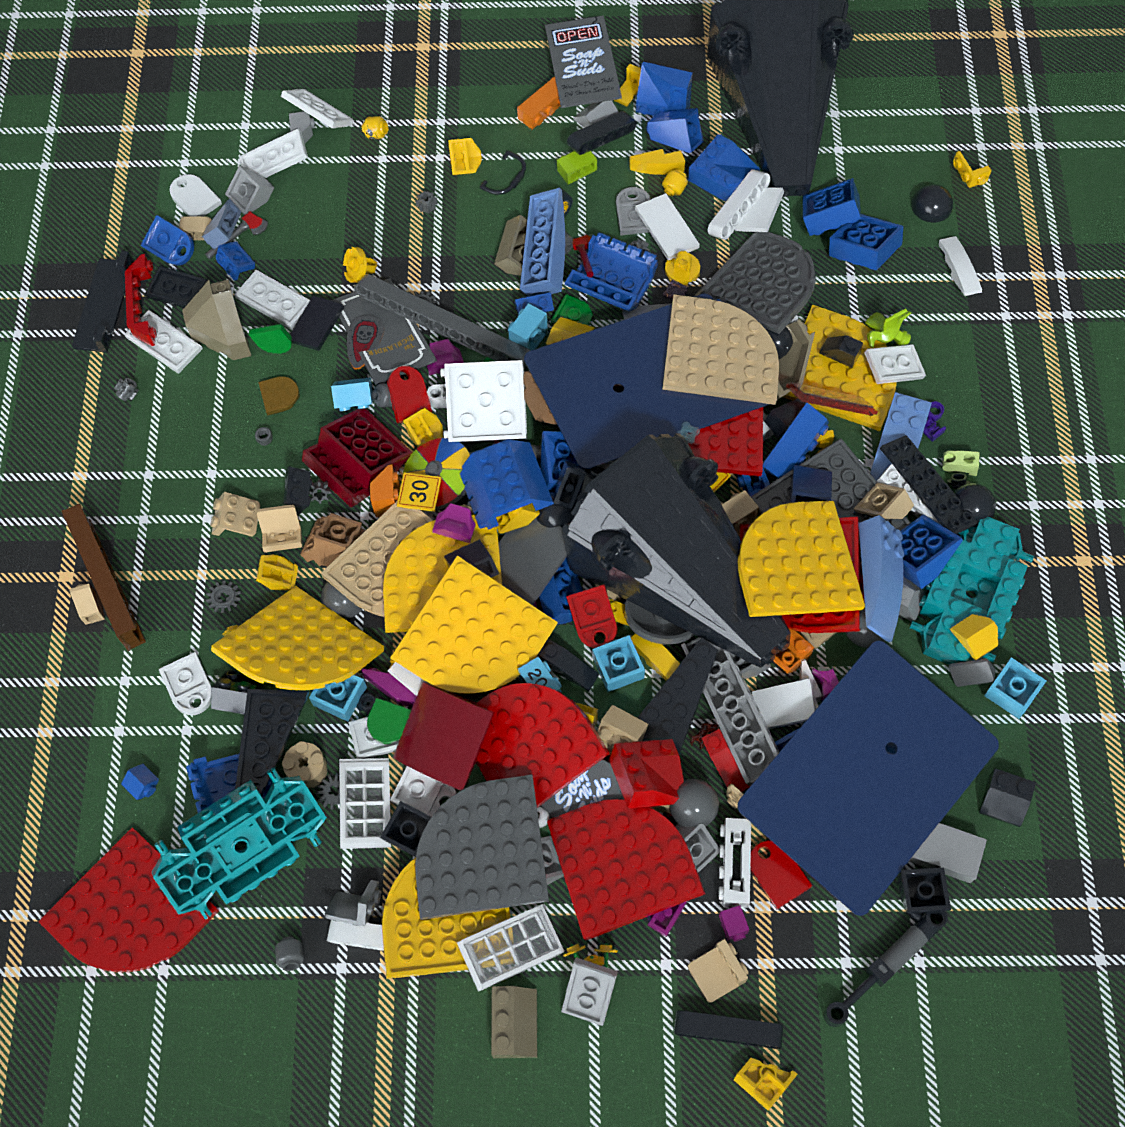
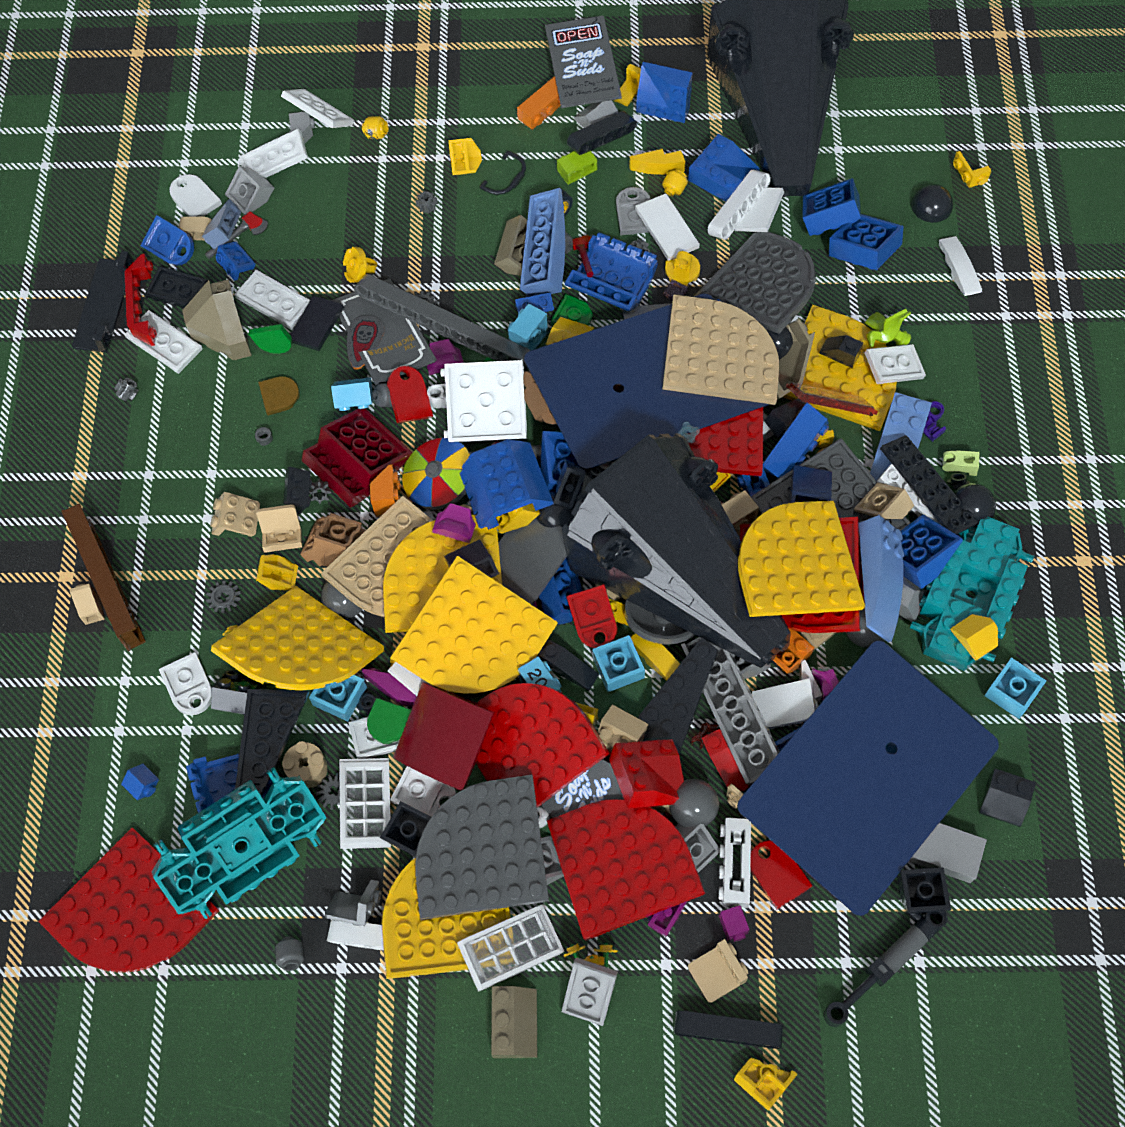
yellow piece [397,472,442,512] -> none
yellow slope [403,408,444,447] -> none
slope [647,108,703,153] -> none
dark grey slope [949,659,995,687] -> none

